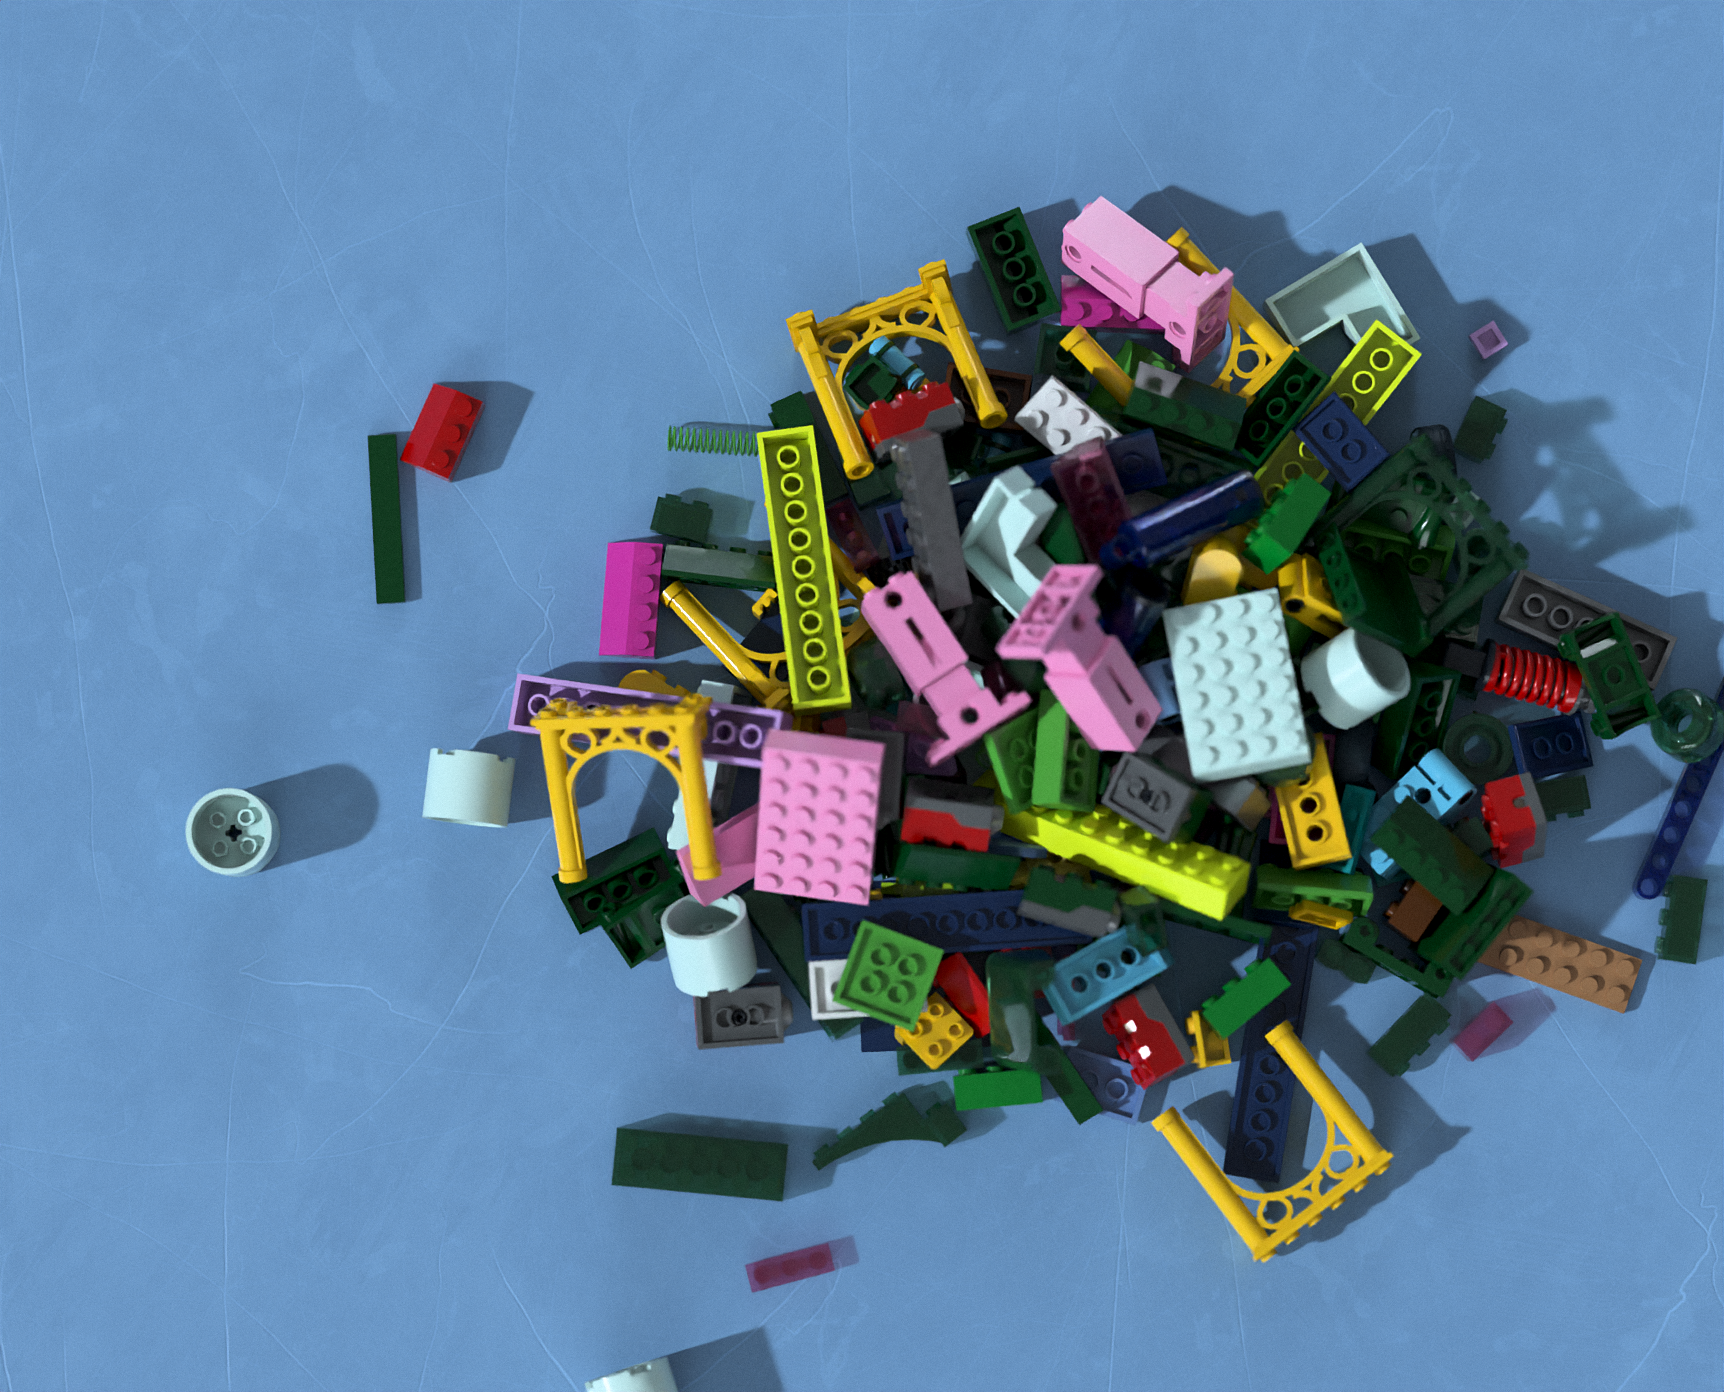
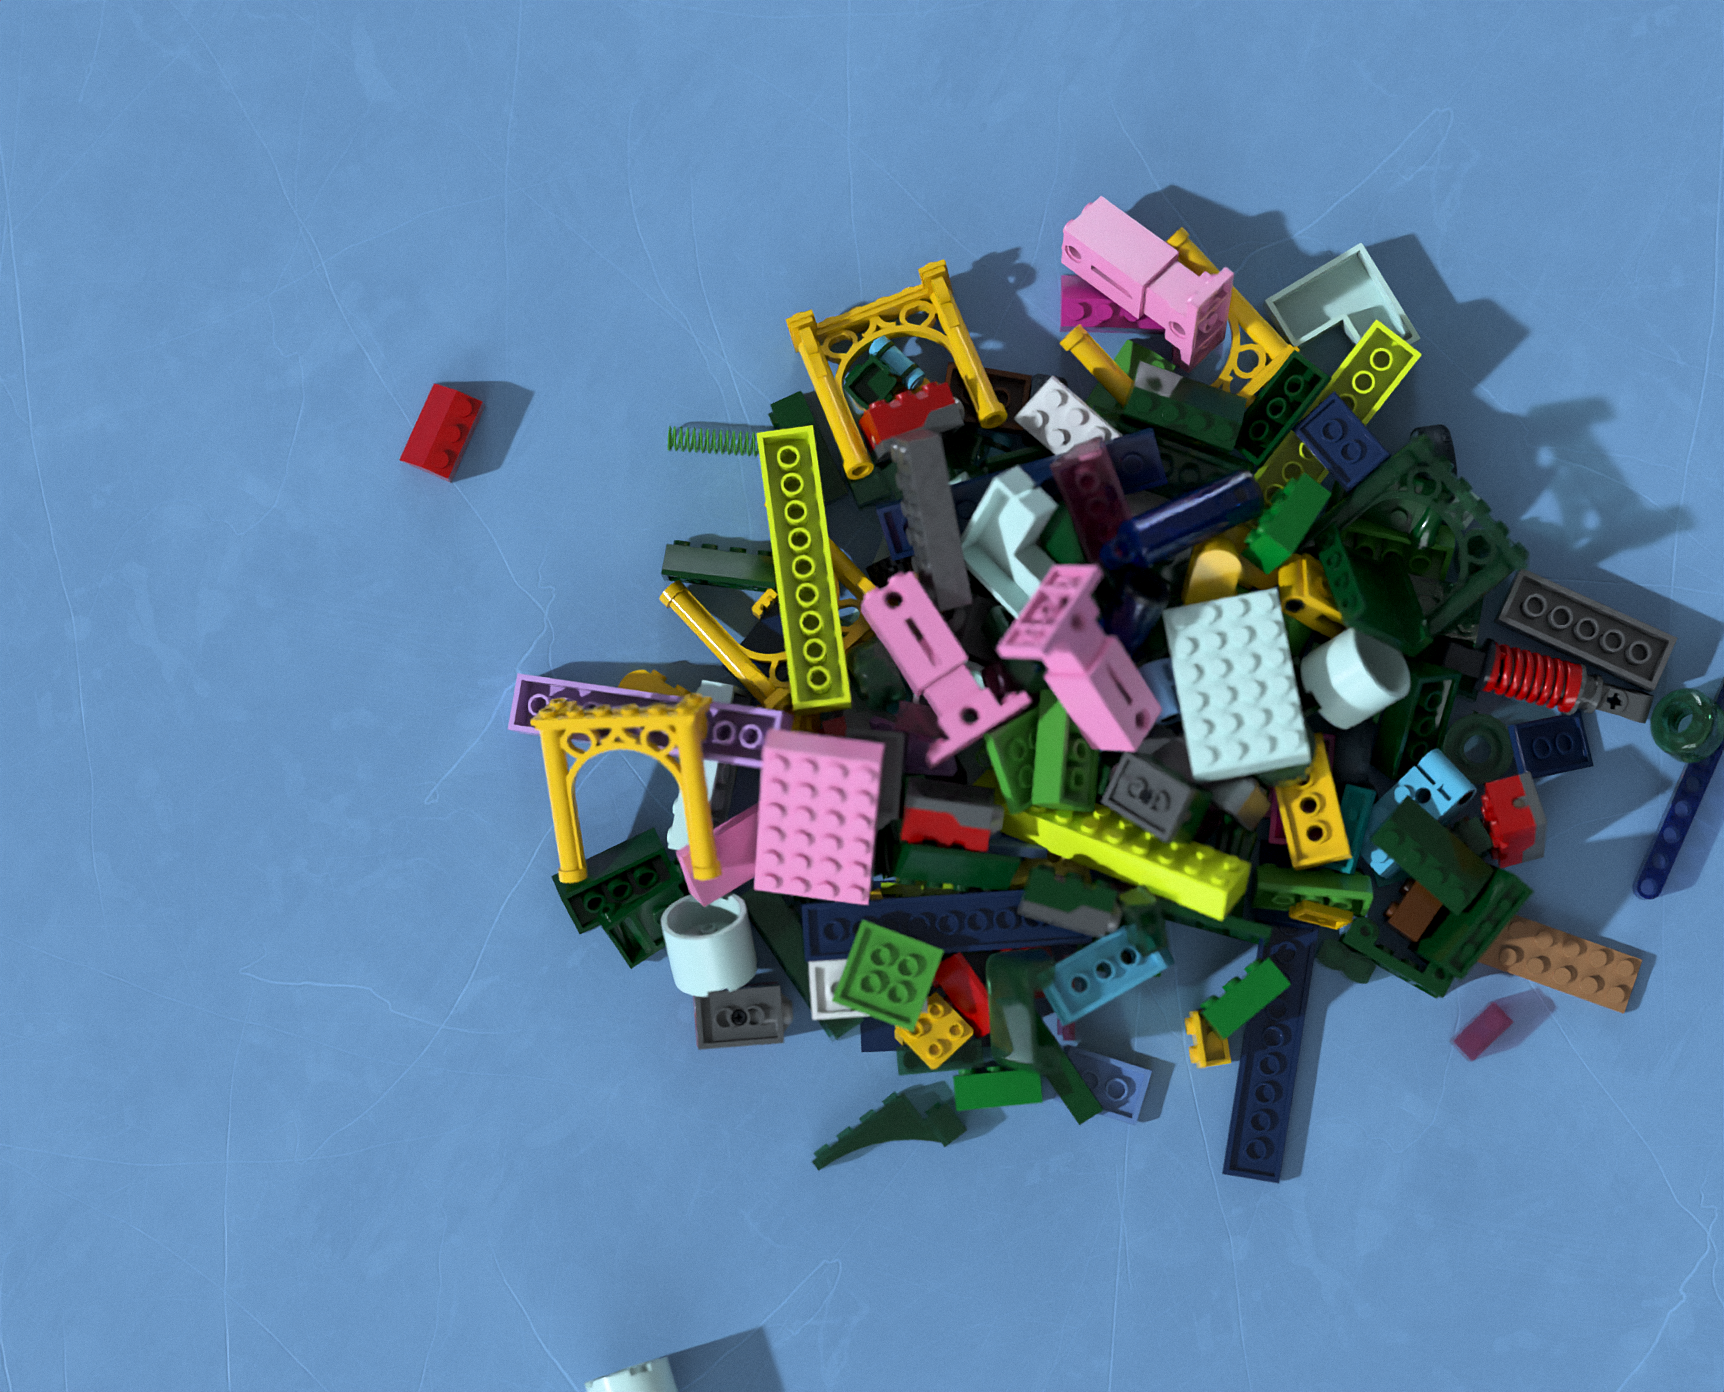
light aqua brick [186,788,281,877] -> none
dark green tile [368,434,406,605] -> none
light aqua brick [422,748,516,828] -> none
dark pink slope [599,542,664,660] -> none
clear green brick [611,1127,789,1202] -> none
clear green brick [650,494,714,545] -> none
clear pink plate [745,1243,835,1293] -> none
clear pink plate [825,498,881,574] -> none
dark green slope [966,207,1061,336] -> none
clear green brick [1033,323,1098,393] -> none
red piece [1102,983,1195,1090] -> none
yellow arch [1151,1019,1394,1263] -> none
clear green brick [1365,992,1452,1077] -> none
clear green brick [1453,396,1508,464] -> none
lavender plate [1468,321,1508,360] -> none
clear green brick [1534,775,1591,822] -> none
dark green piece [1557,612,1662,740] -> none
clear green brick [1654,875,1708,965] -> none

